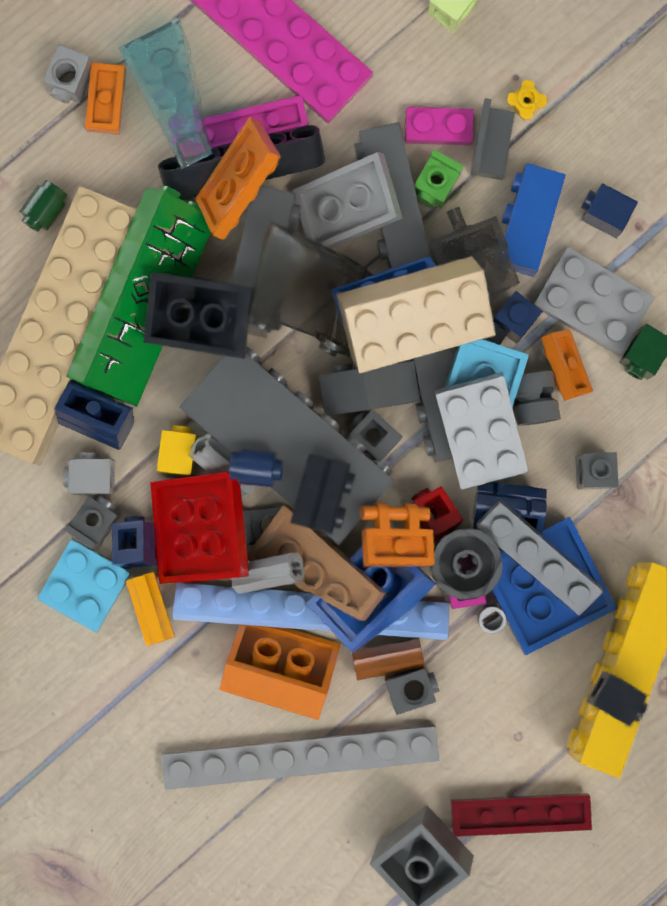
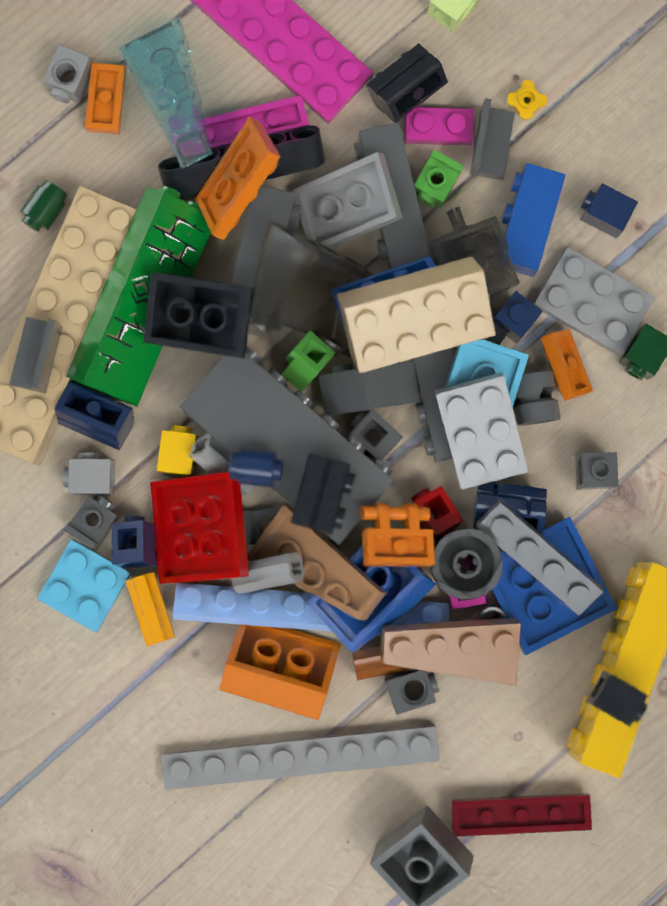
none -> dark grey panel [9,317,63,394]
none -> bright green brick [281,330,336,392]
none -> black brick [366,43,448,123]
none -> medium nougat wing [380,618,521,686]

